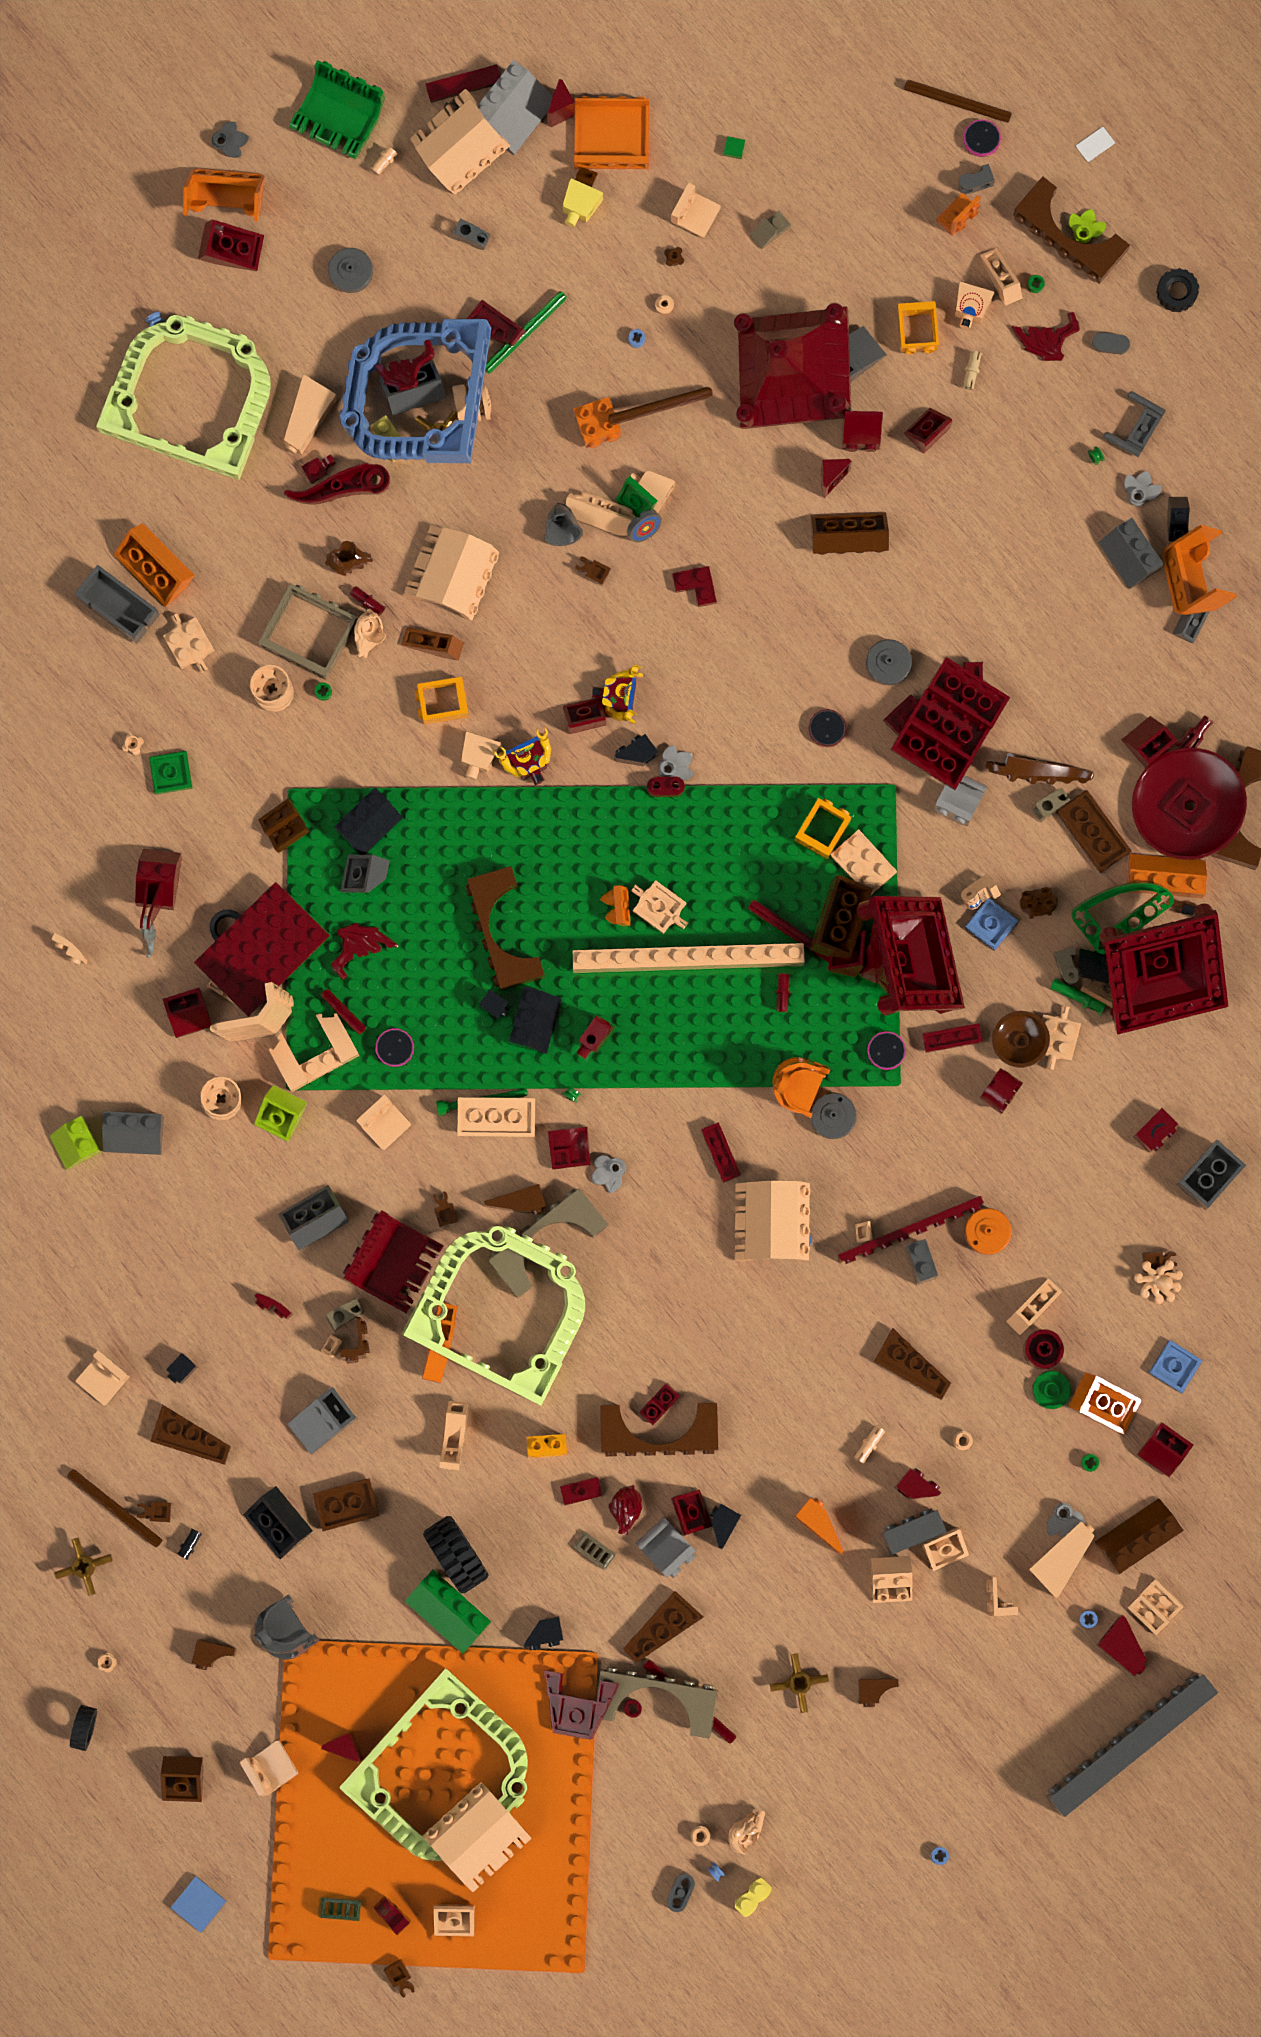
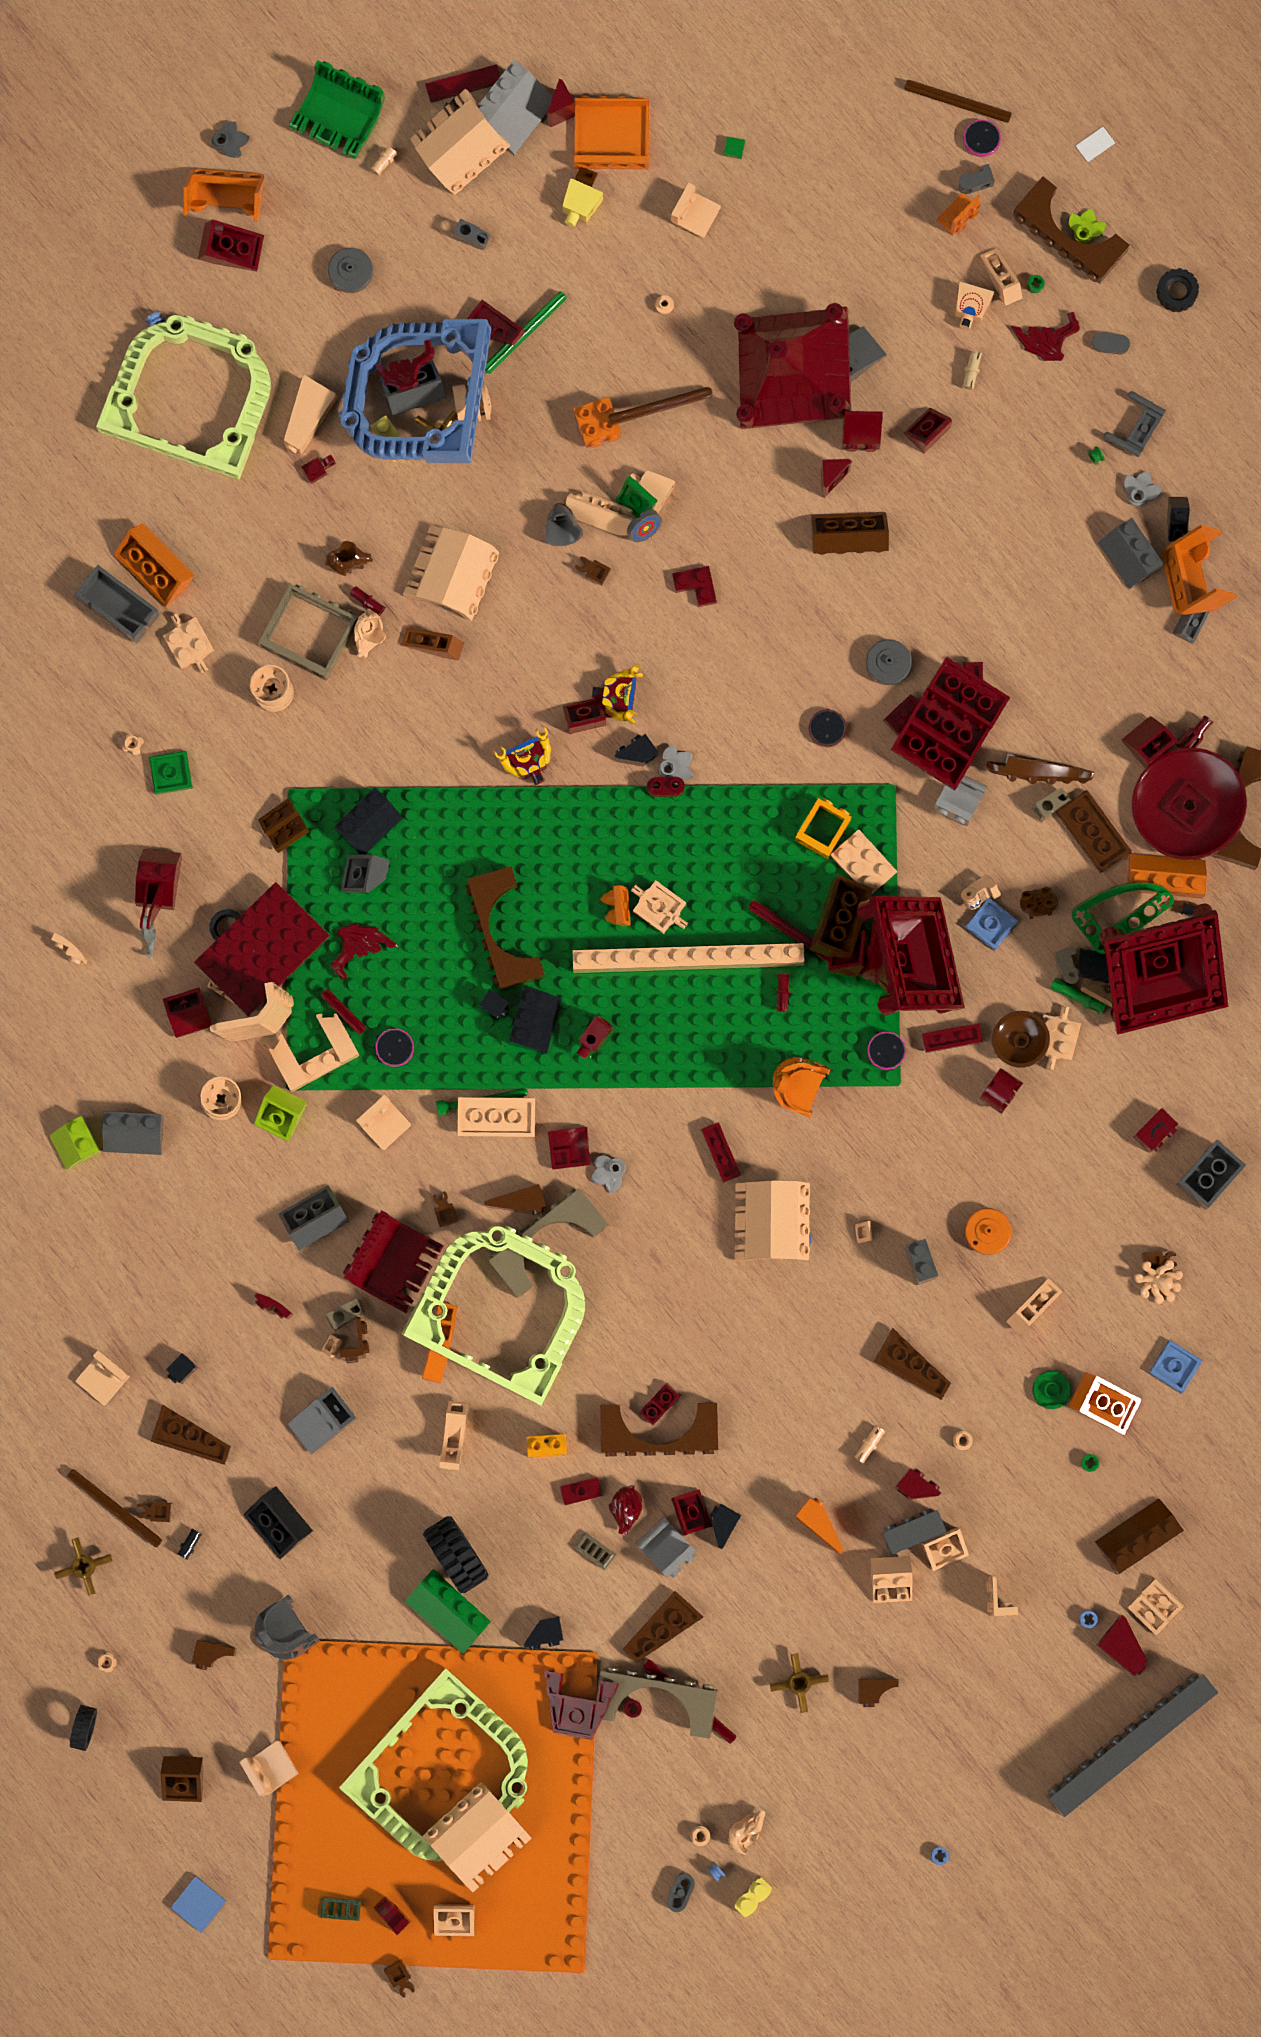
dark red animal [284,463,390,505] -> none
reddish brown plate [313,1478,380,1532] -> none
green bush [315,682,332,701] -> none
dark red slope [321,1732,362,1763] -> none
light orange window [414,677,469,725] -> none
light nougat torso [461,732,501,780] -> none
green bush [562,1086,581,1103] -> none
medium blue bush [628,329,645,348] -> none
reddish brown plate [664,247,684,267] -> none
dark tan slope [750,211,791,249] -> none
dark grey wheel [810,1093,857,1139] -> none
dark red plate [837,1196,984,1264] -> none
light orange window [897,301,939,355] -> none
dark red brick [1023,1329,1064,1370] -> none
light nougat slope [1029,1521,1094,1598] -> none
light grey plate [1047,1503,1085,1537] -> none
dark red slope [1137,1422,1194,1477] -> none

